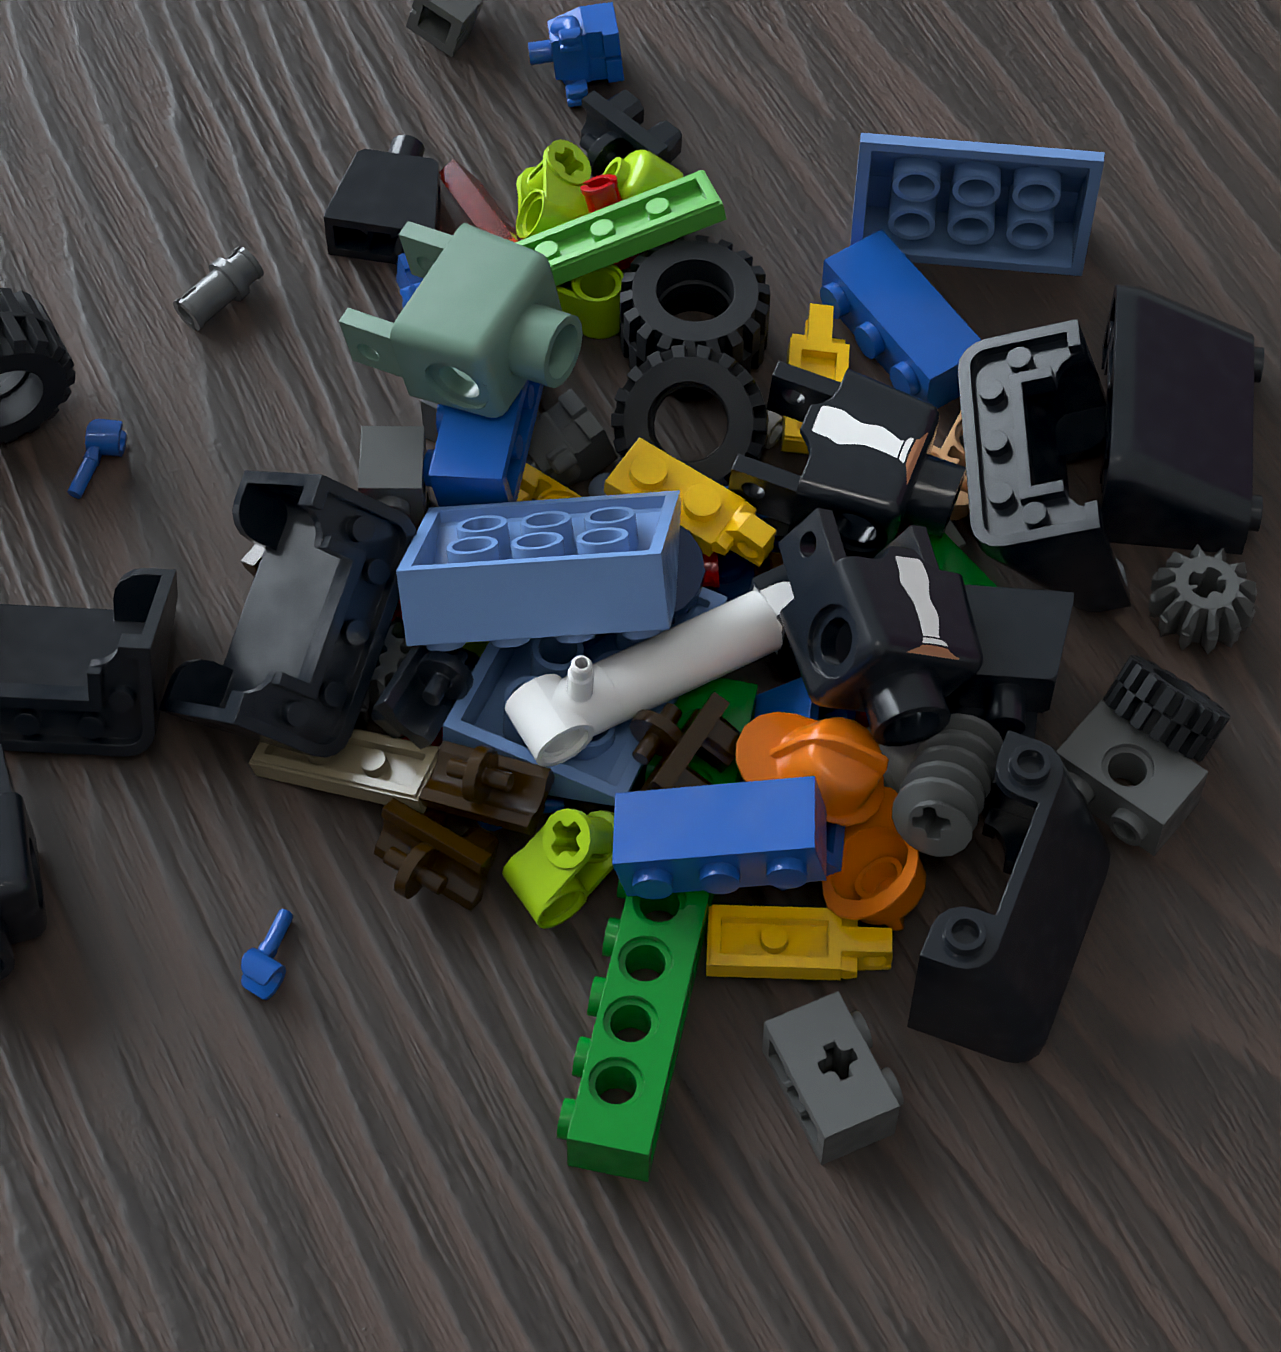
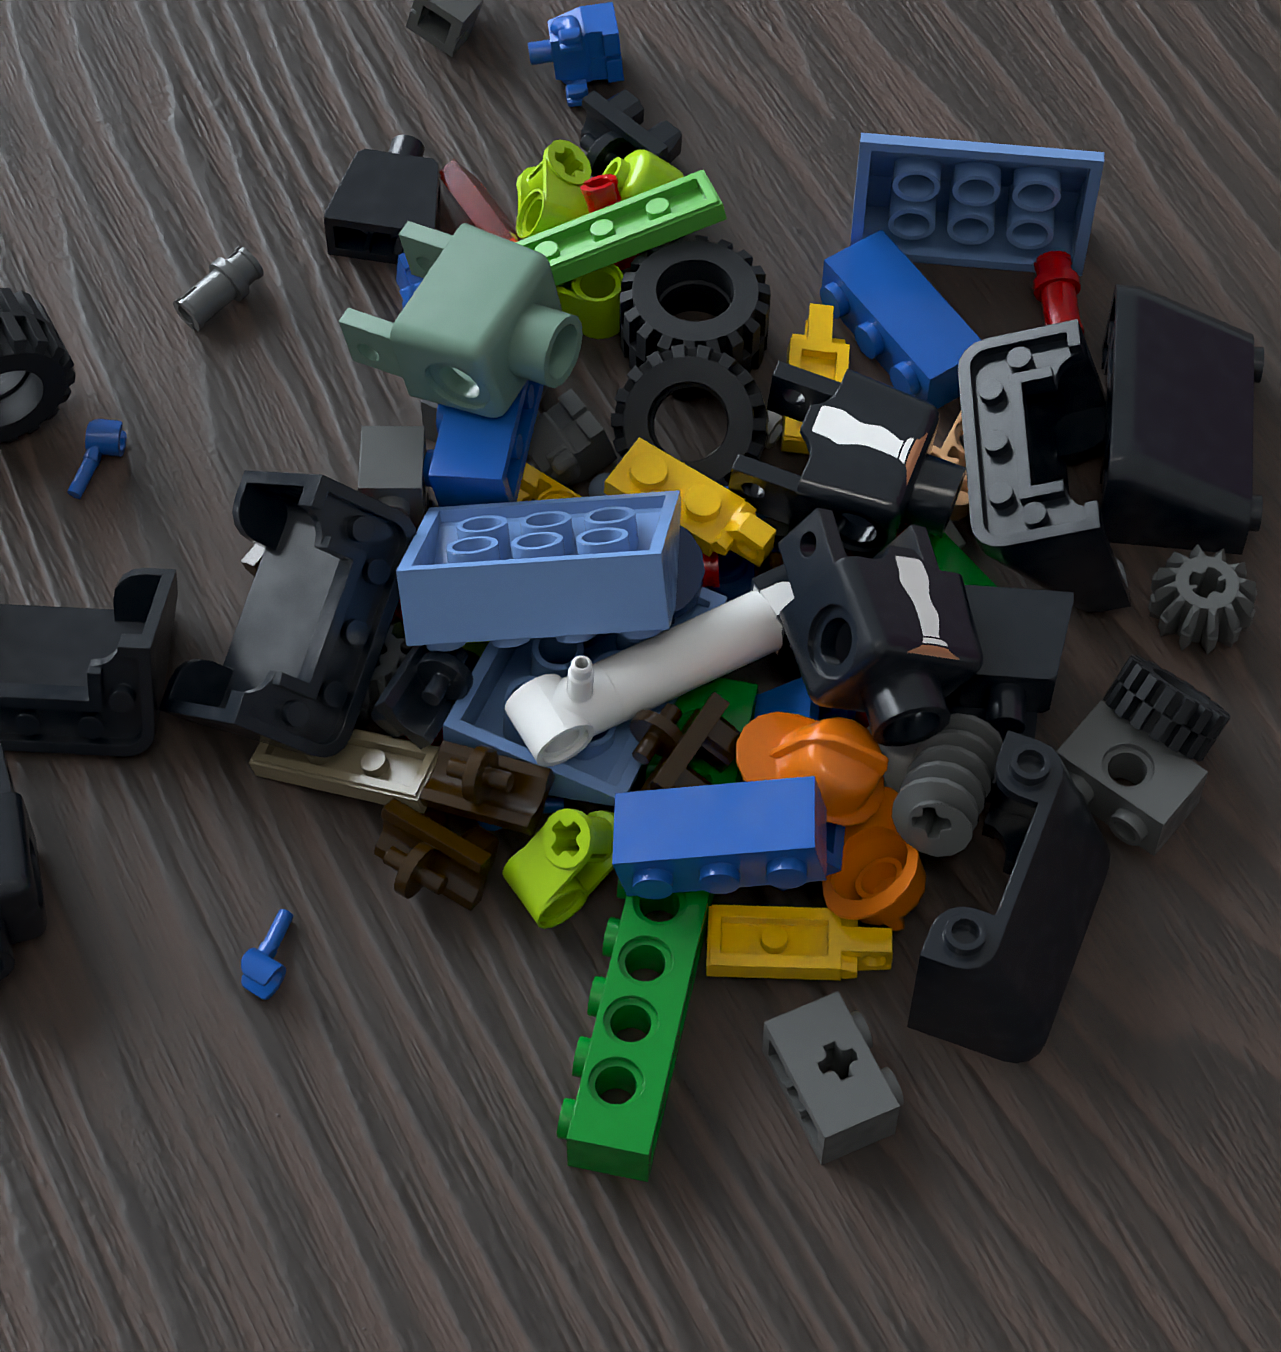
none -> red pin [1032,250,1084,335]

